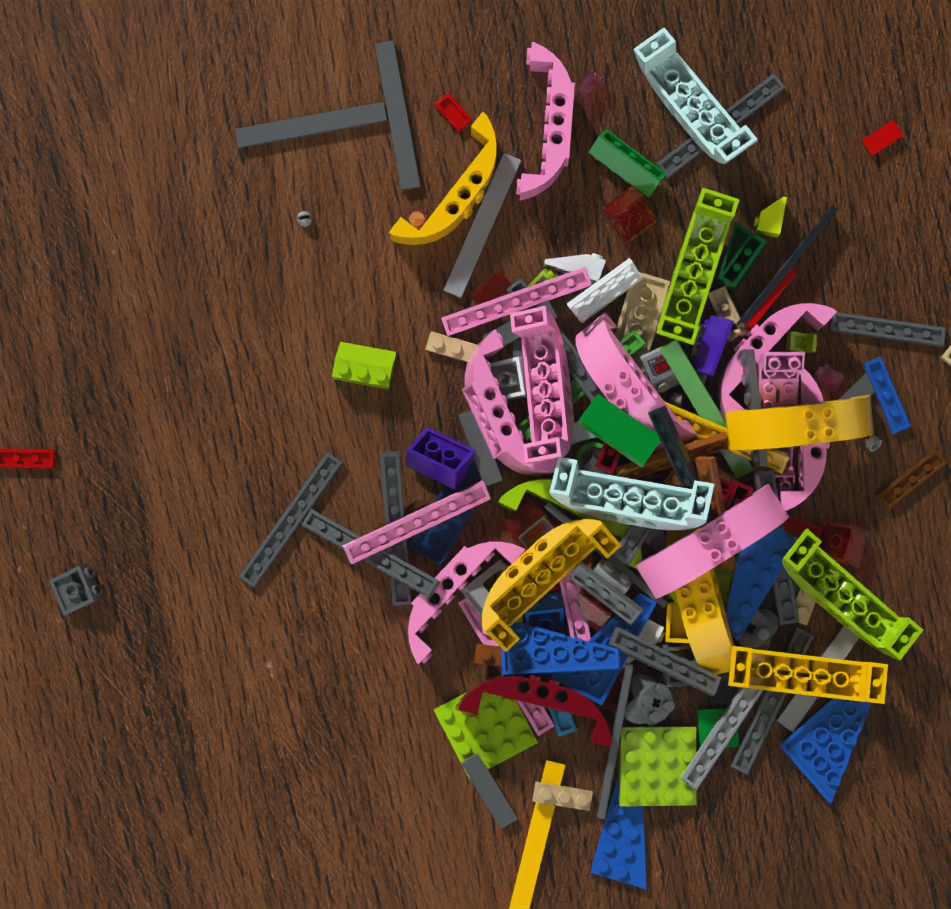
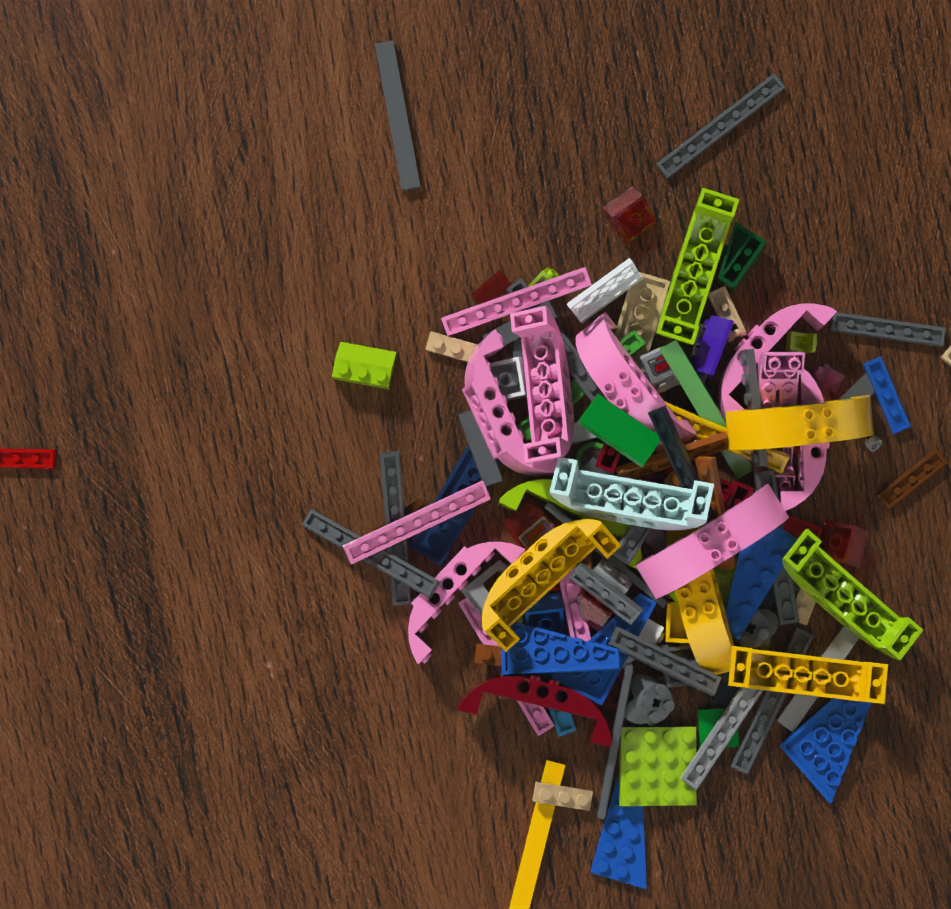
dark grey plate [49,564,102,615] -> none
dark grey tile [235,102,387,149] -> none
dark grey tile [239,452,343,588] -> none
light grey hinge [297,211,312,227] -> none
yellow slope [389,112,497,245] -> none
dark purple slope [406,427,476,489] -> none
clear orange tile [407,208,427,229] -> none
red tile [434,92,473,133] -> none
lime plate [434,674,538,779] -> none
light grey tile [444,153,521,298] -> none
dark grey tile [461,753,518,829] -> none
bright pink slope [516,42,575,200] -> none
white slope [544,253,606,284] -> none
clear pink bracket [576,72,606,98] -> none
green brick [589,129,667,197] -> none
light aqua slope [633,28,758,164] -> none
light grey hinge [669,392,683,407] -> none
black tile [737,206,838,328] -> none
red tile [743,267,798,333] -> none
neon yellow slope [753,197,787,238] -> none
red tile [861,120,903,157] -> none

